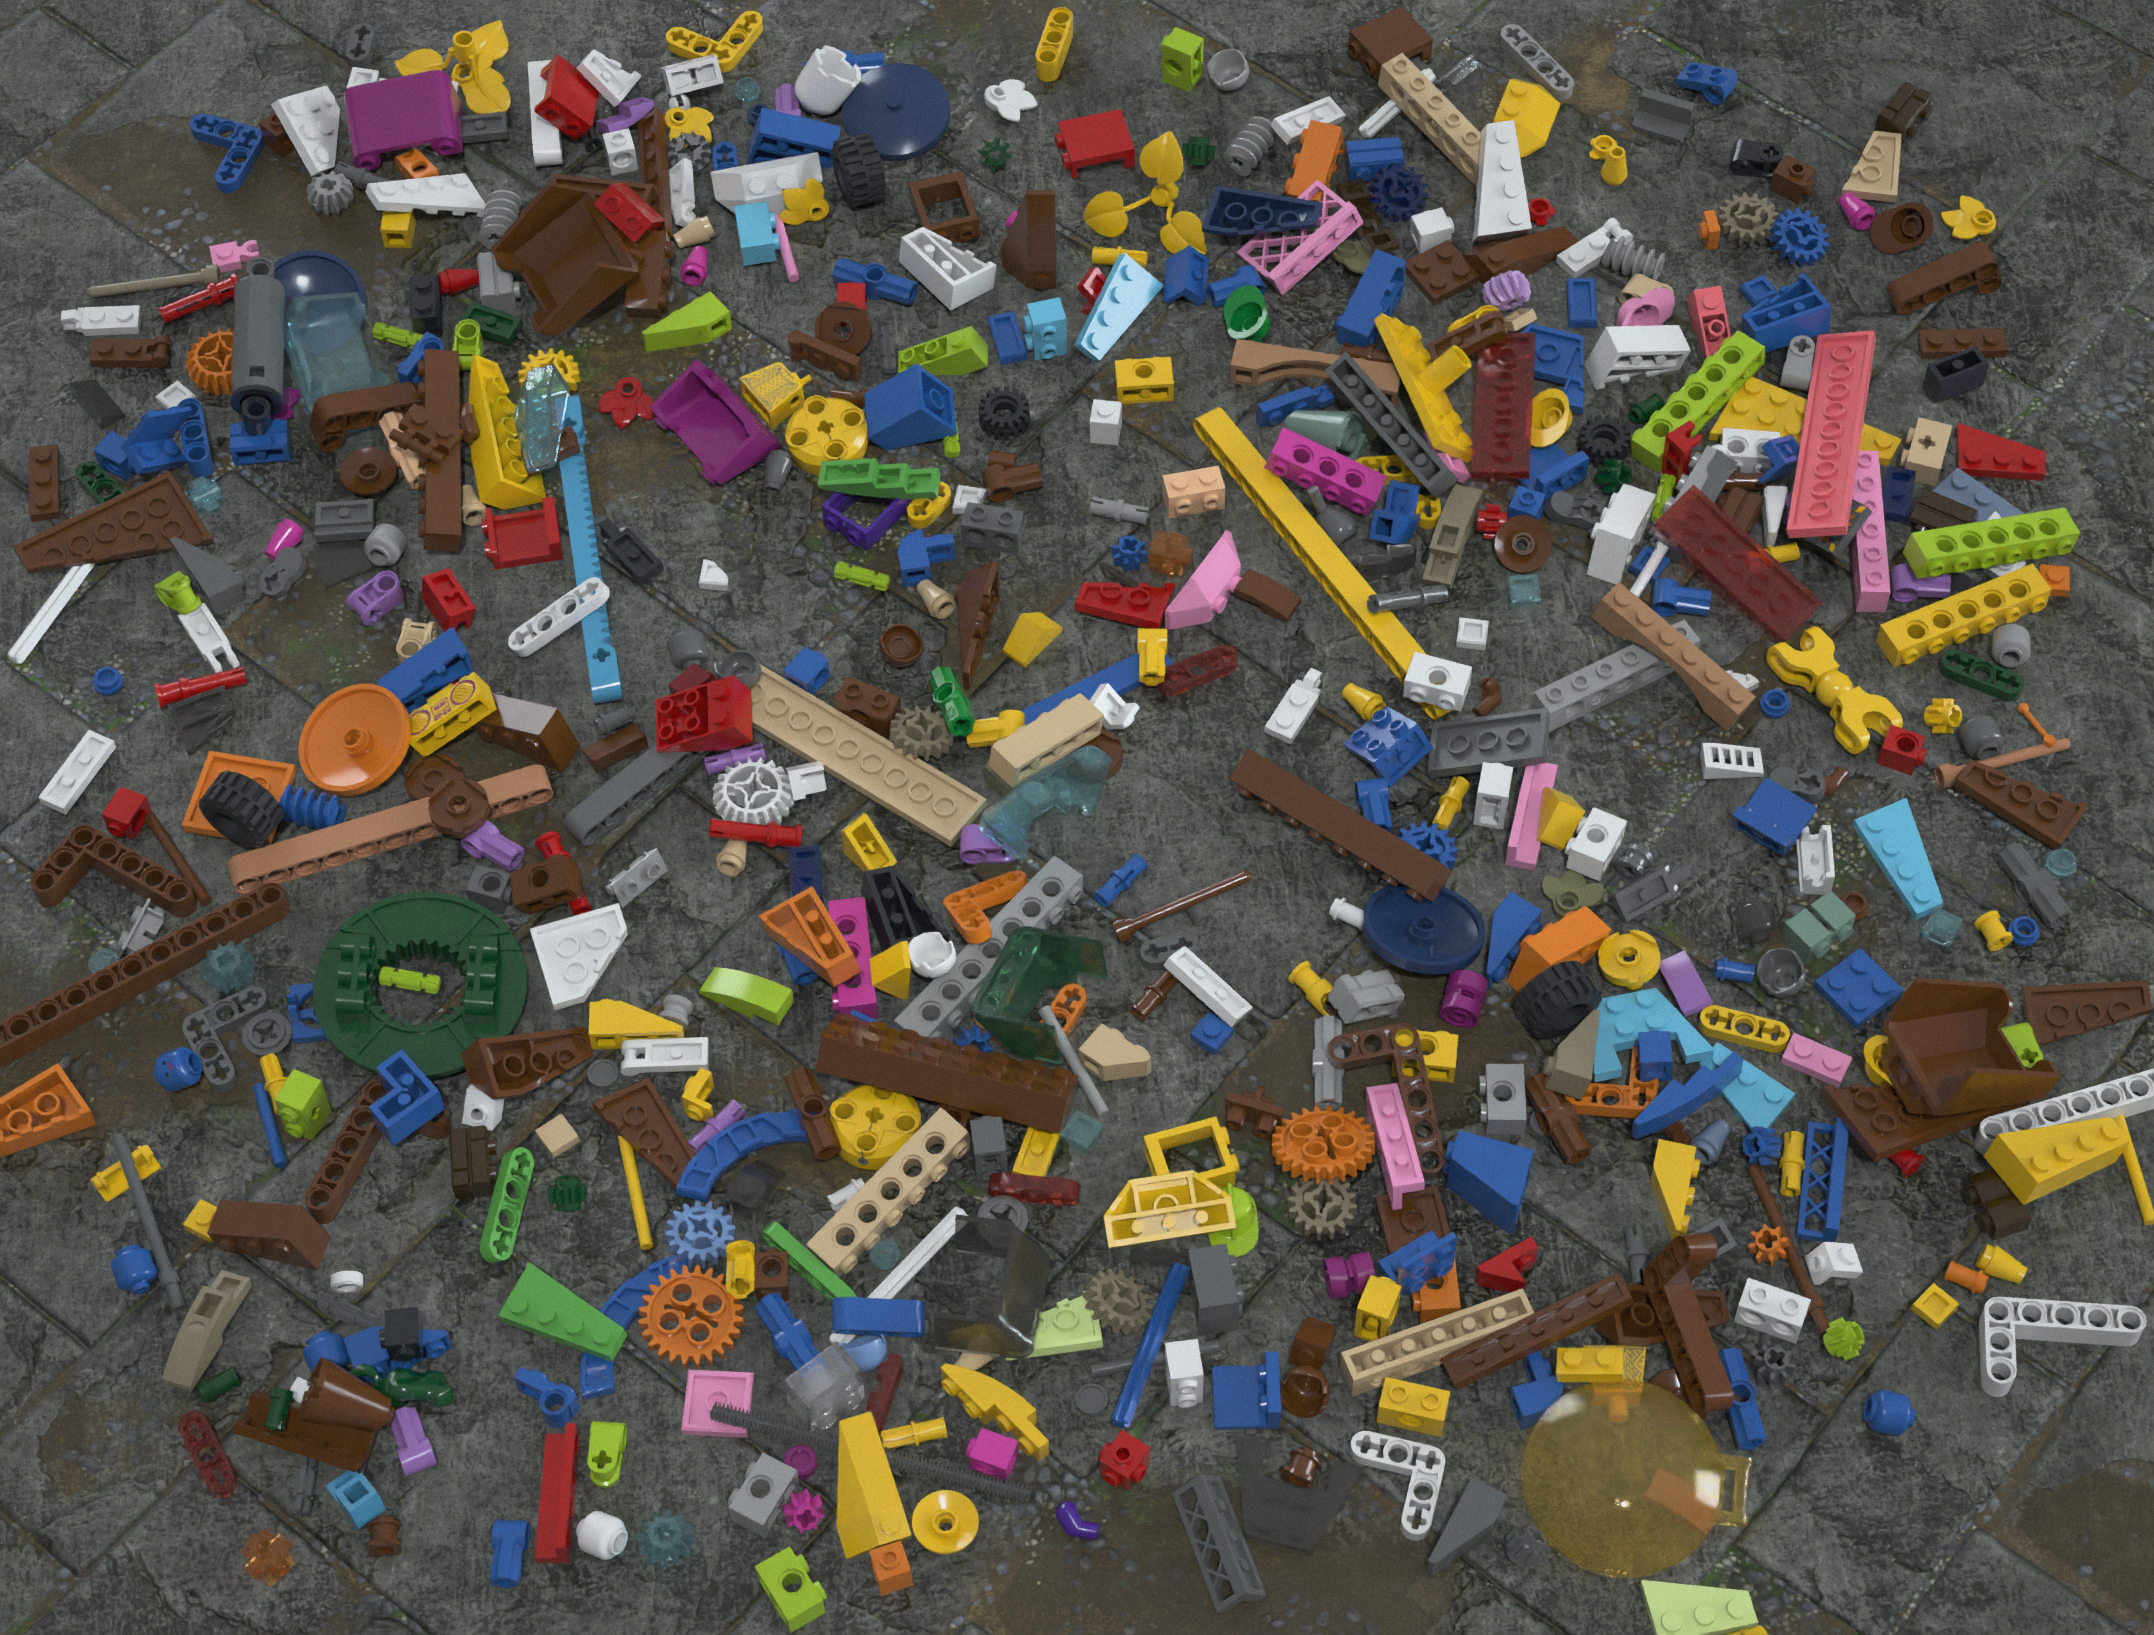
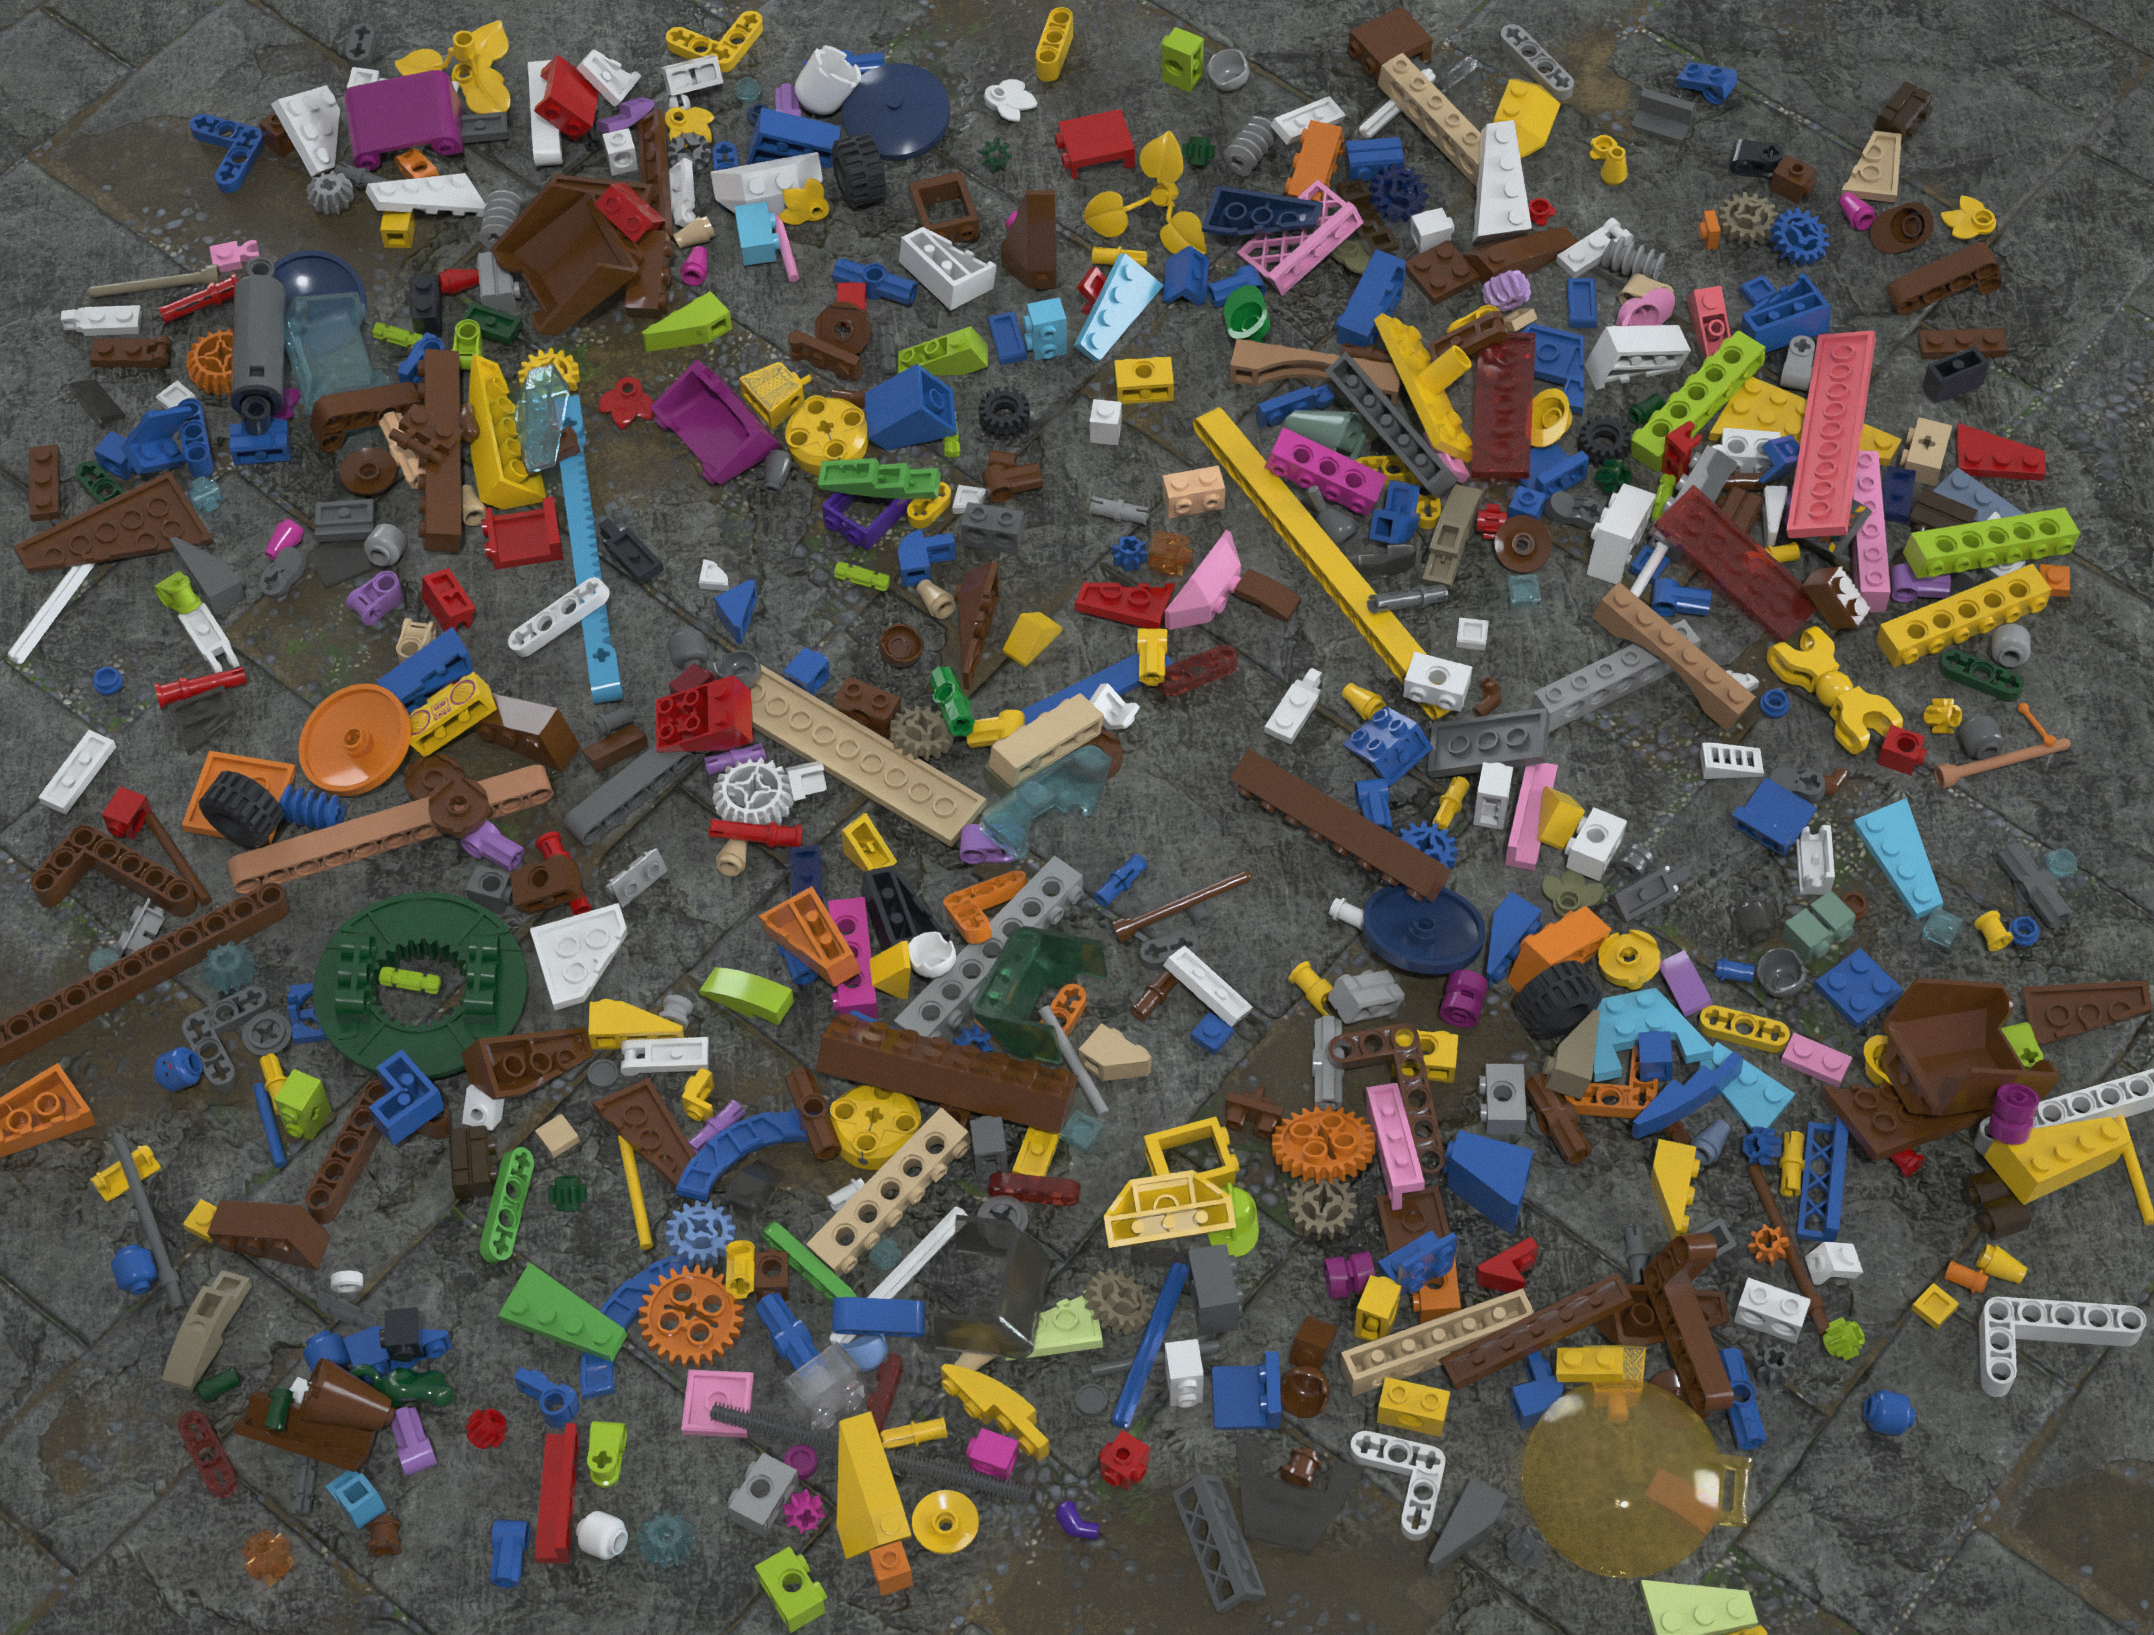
reddish brown wing [1954,759,2089,851] -> none
none -> red gear [465,1408,508,1449]
none -> blue slope [714,579,758,644]
none -> reddish brown brick [1802,567,1870,630]
none -> magenta wheel [1988,1083,2039,1145]

